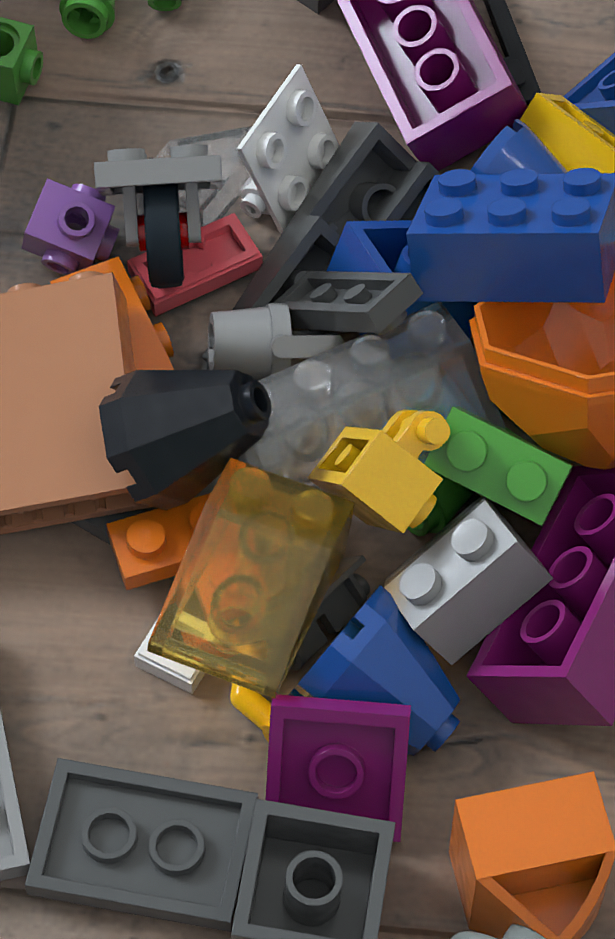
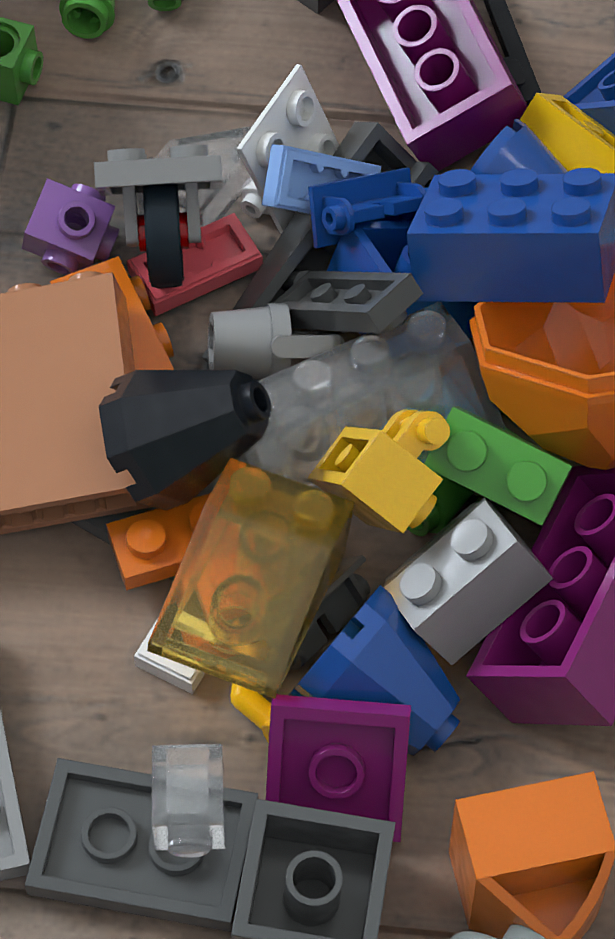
none -> clear brick [152,744,225,858]
none -> light blue plate [262,144,382,215]
none -> blue hinge [308,168,428,248]

